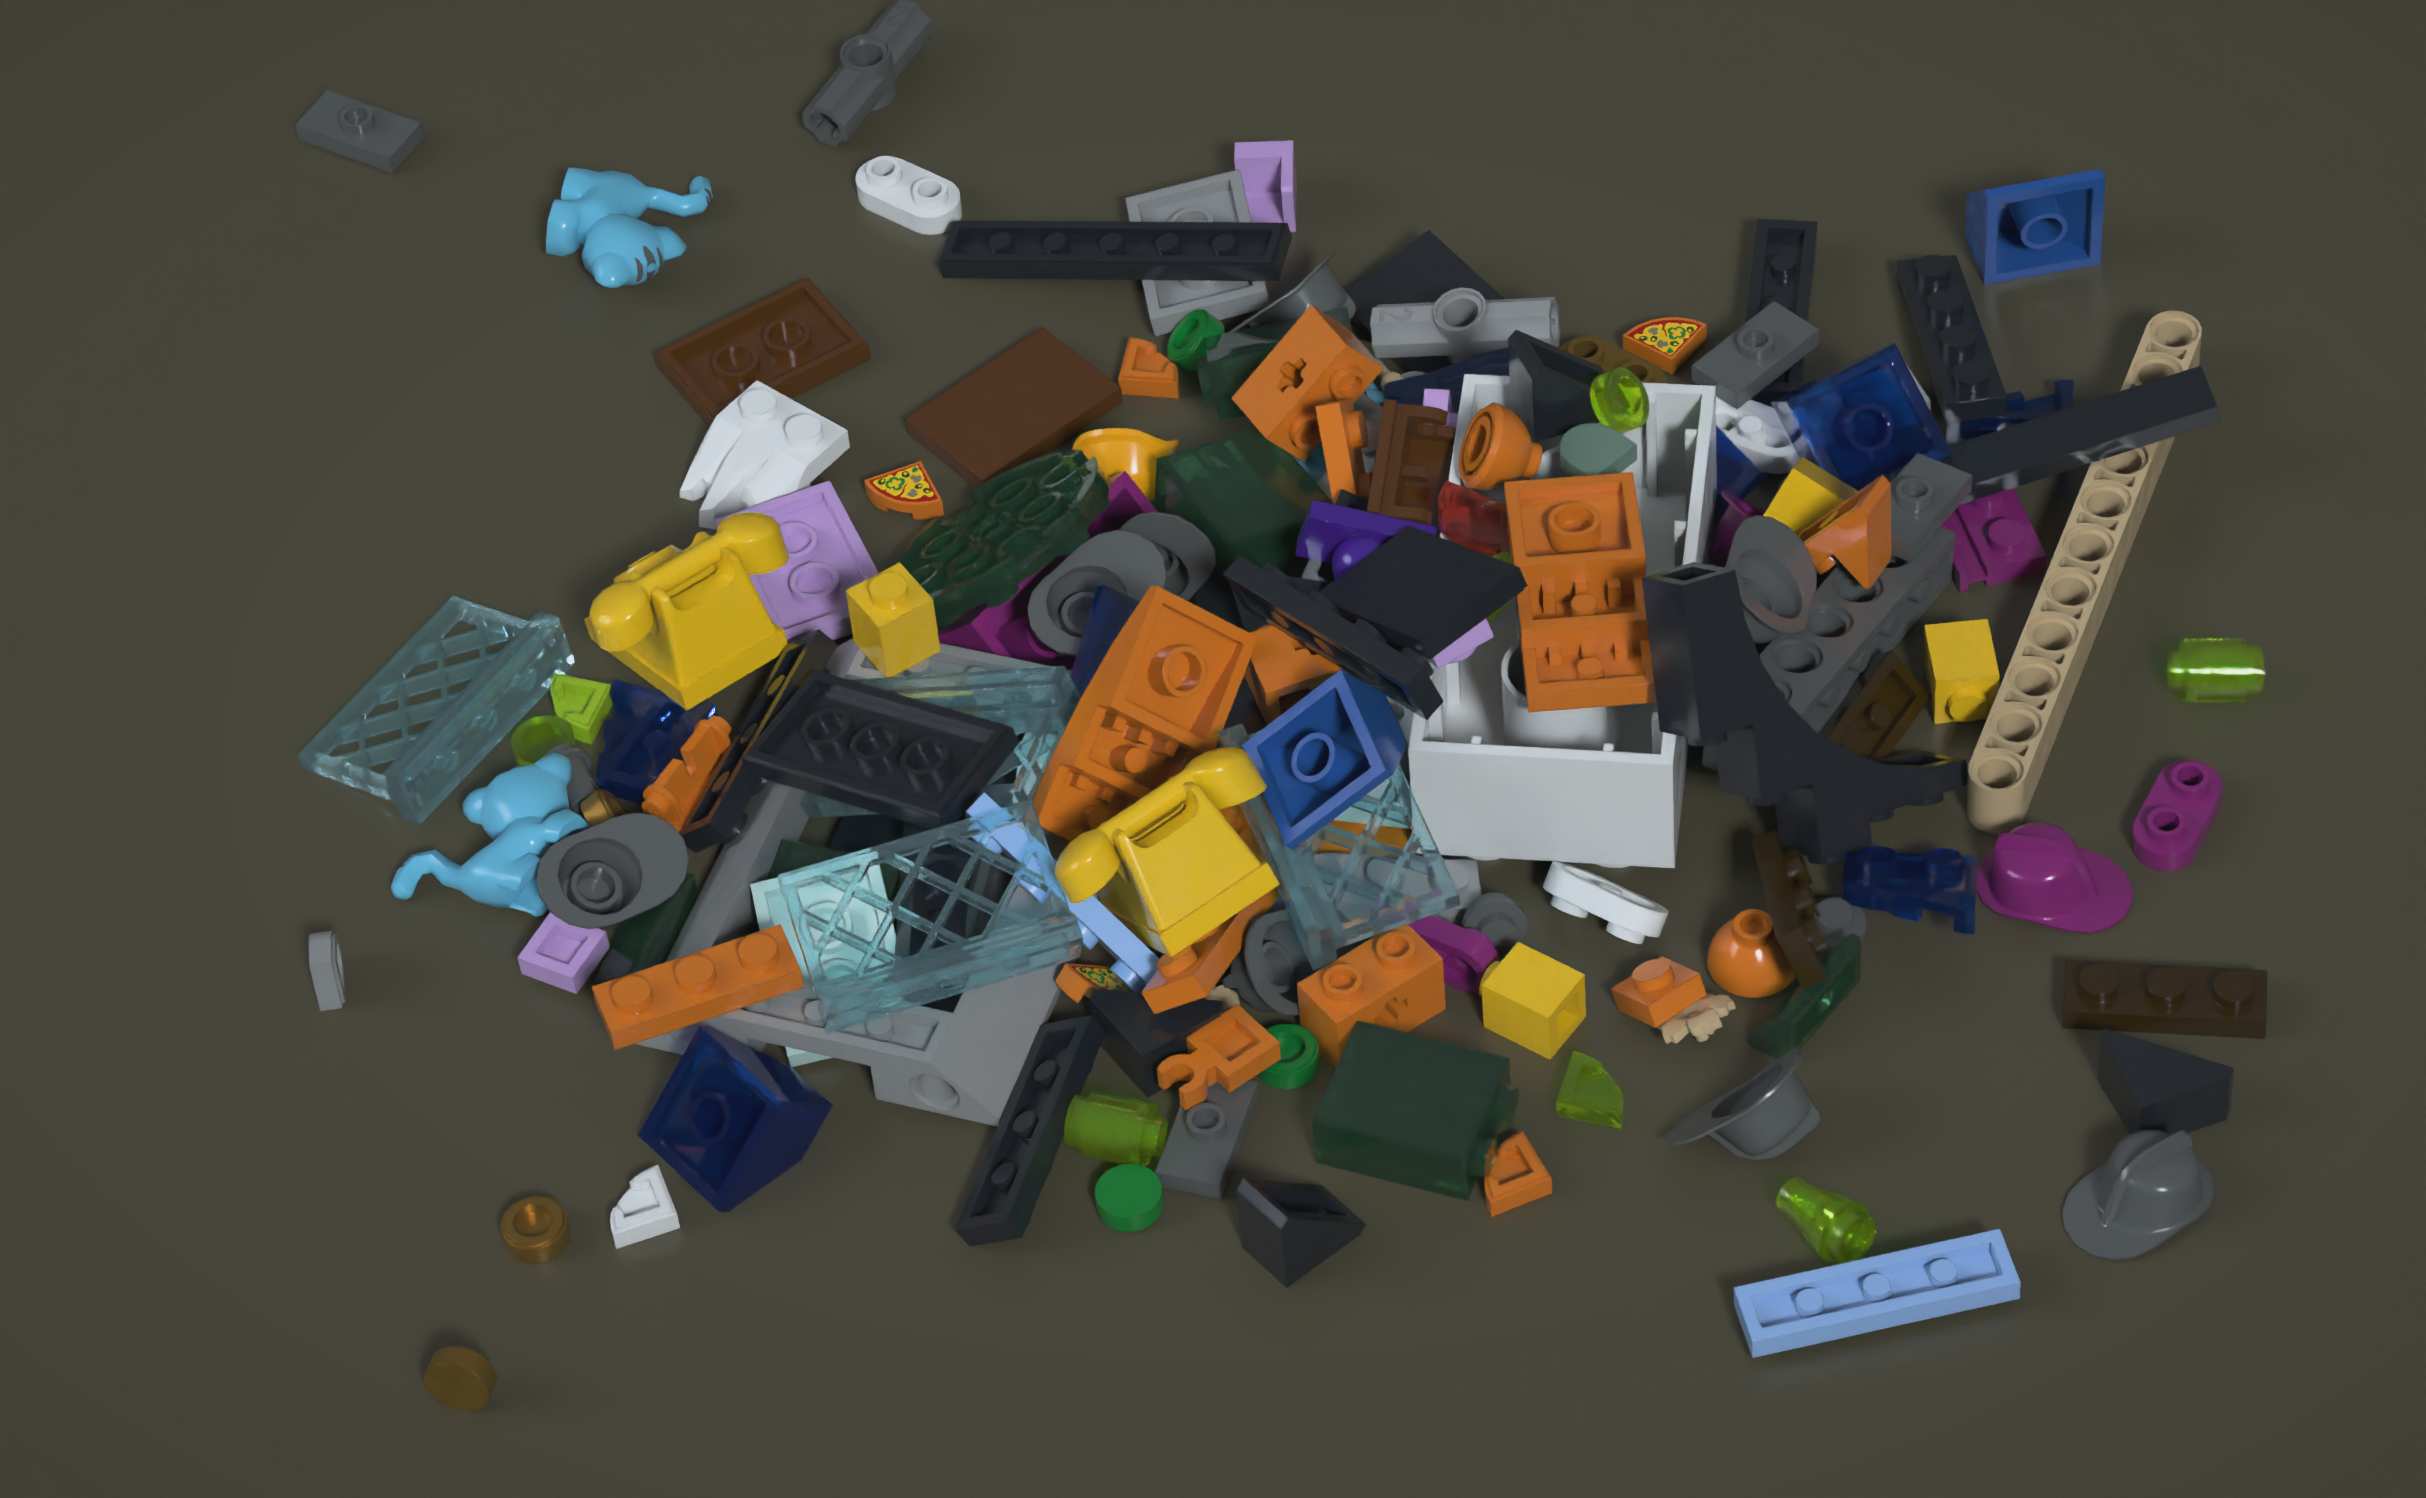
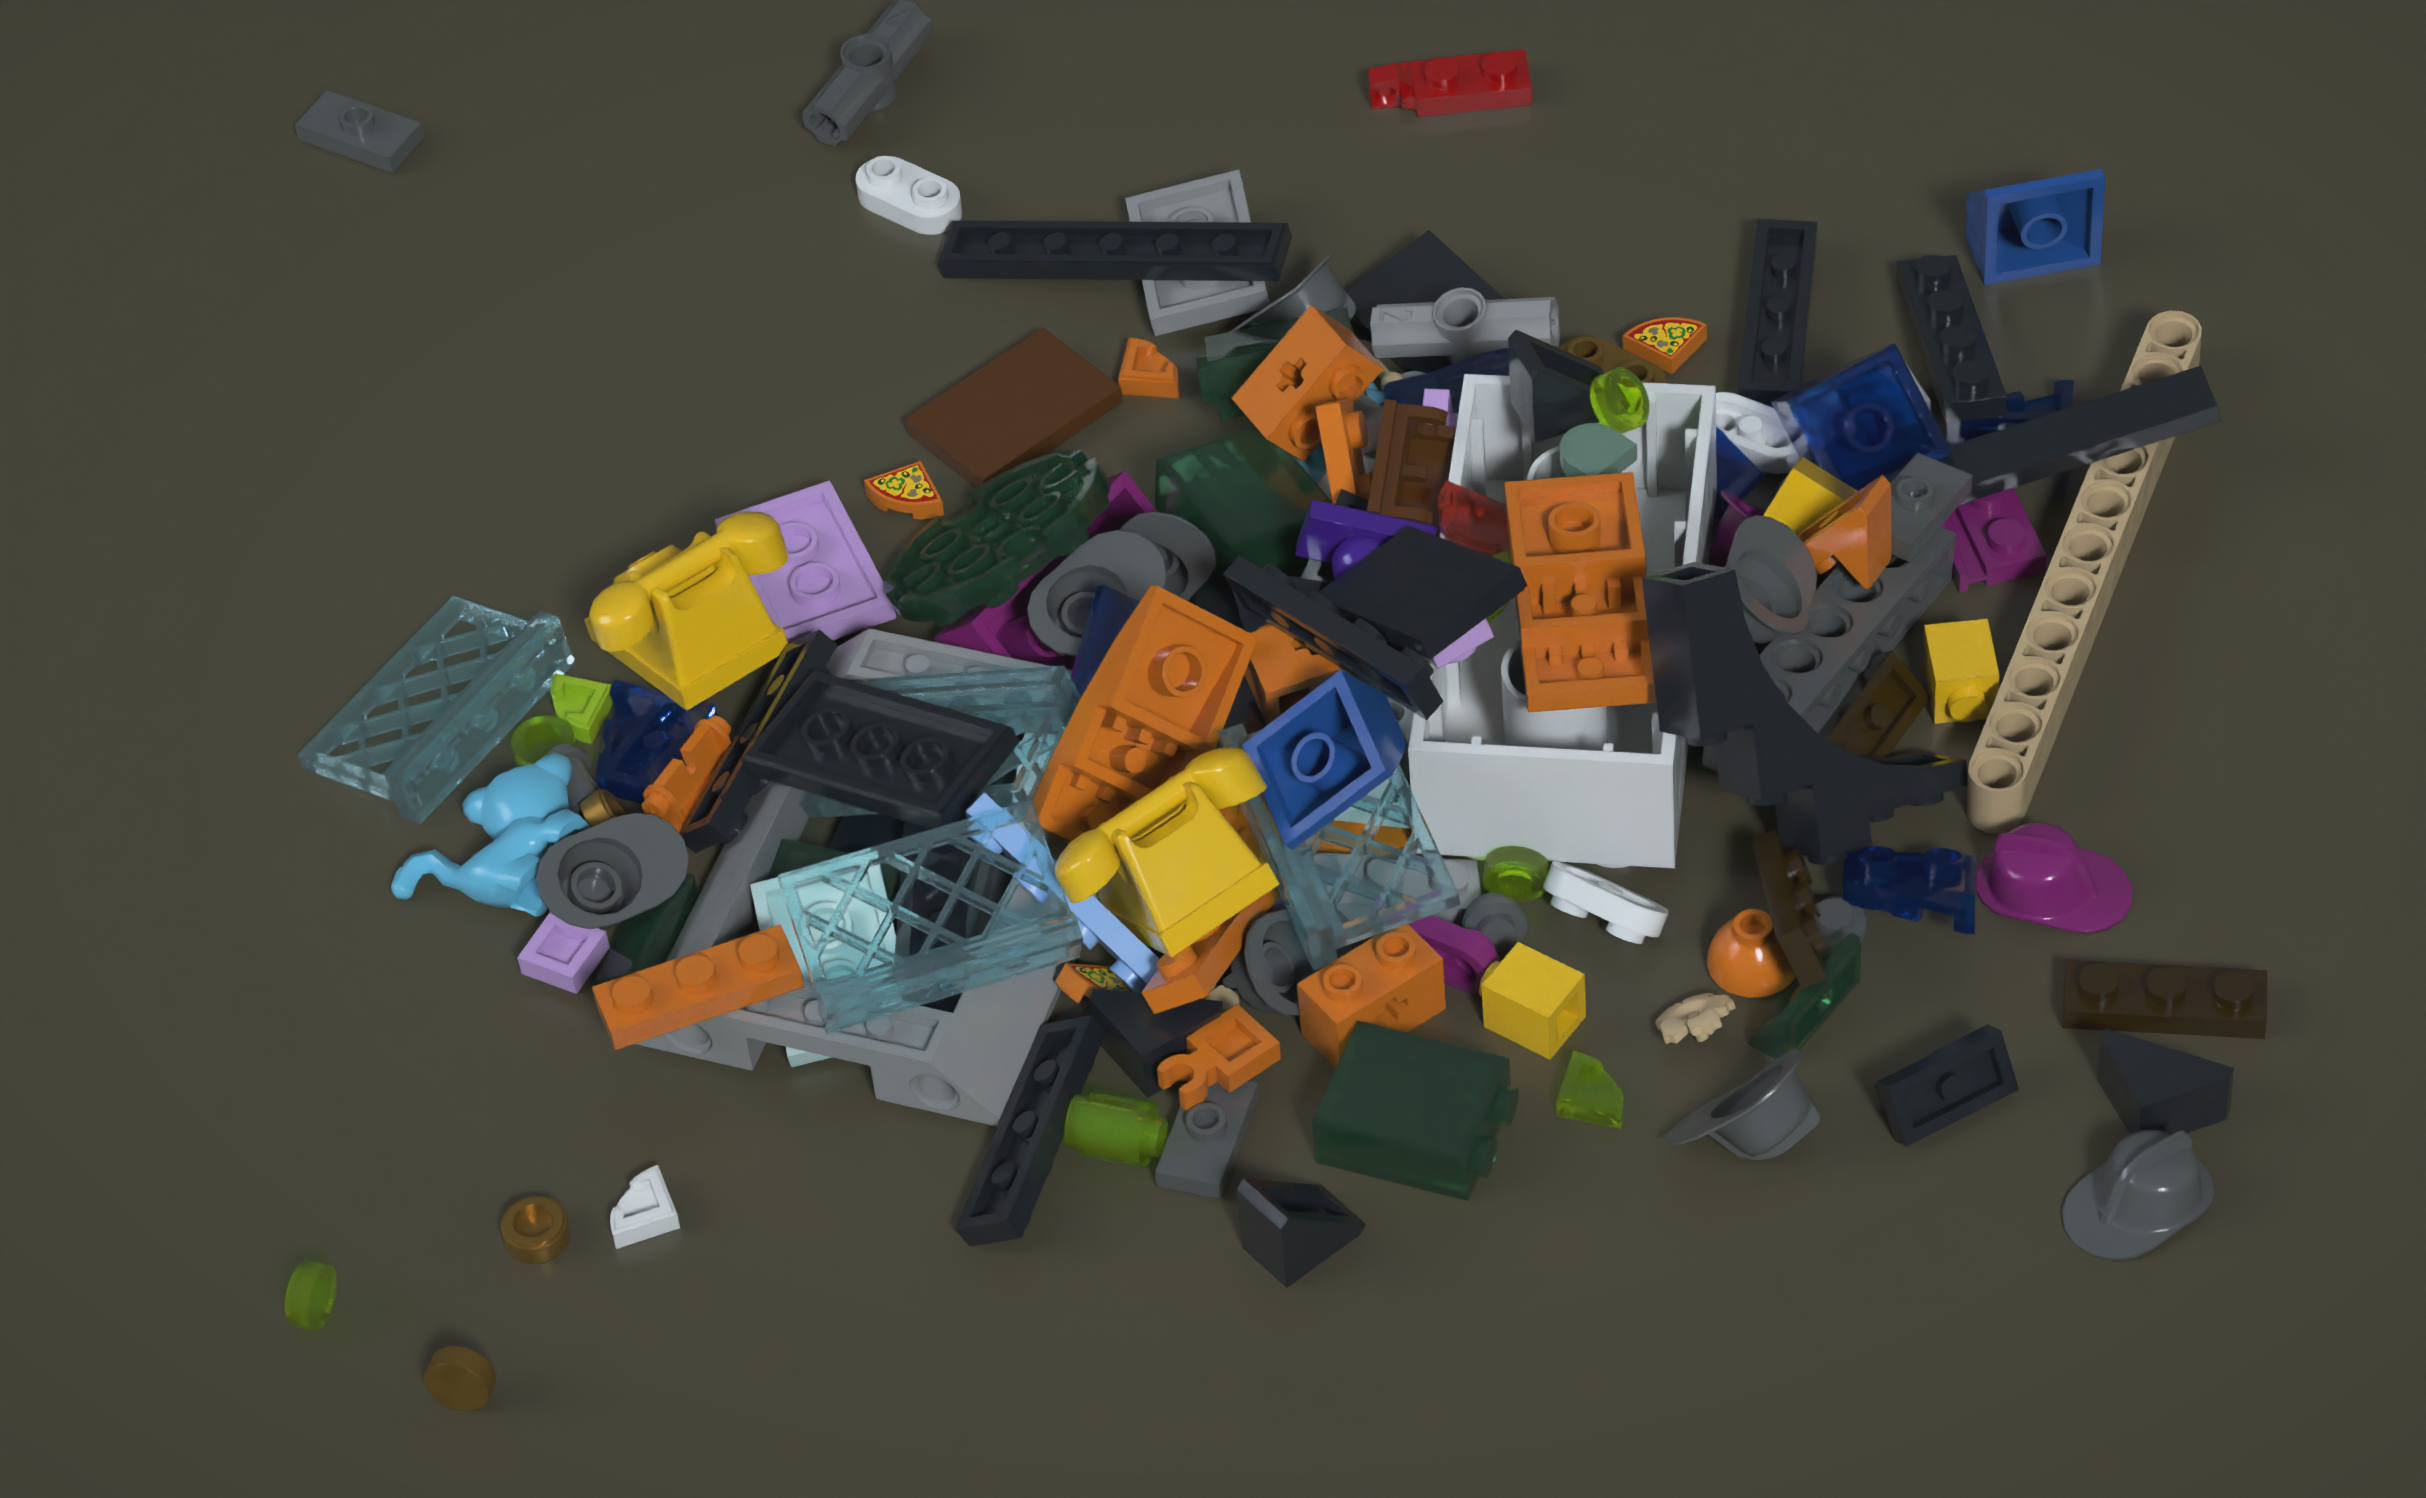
light grey tile [309,930,346,1011] -> none
medium azure animal [546,168,713,288] -> none
clear blue slope [638,1025,833,1212] -> none
reddish brown tile [654,278,871,428] -> none
white plate [680,380,850,530] -> none
yellow brick [846,562,941,679] -> none
light orange helmet [1072,428,1179,502] -> none
green tile [1095,1164,1164,1232] -> none
green tile [1167,309,1224,372] -> none
lavender panel [1234,140,1297,232] -> none
green tile [1257,1023,1320,1090] -> none
orange brick [1459,402,1542,491] -> none
orange tile [1484,1131,1553,1217] -> none
orange plate [1611,956,1707,1028] -> none
dark grey plate [1692,301,1820,409] -> none
light blue plate [1733,1229,2021,1358] -> none
clear neon green cone [1776,1177,1876,1264] -> none
magenta plate [2132,760,2223,871] -> none
clear neon green brick [2167,638,2264,703] -> none
none -> clear neon green tile [285,1260,337,1331]
none -> red hinge [1368,49,1532,117]
none -> clear neon green tile [1482,846,1549,902]
none -> black plate [1875,1024,2019,1147]

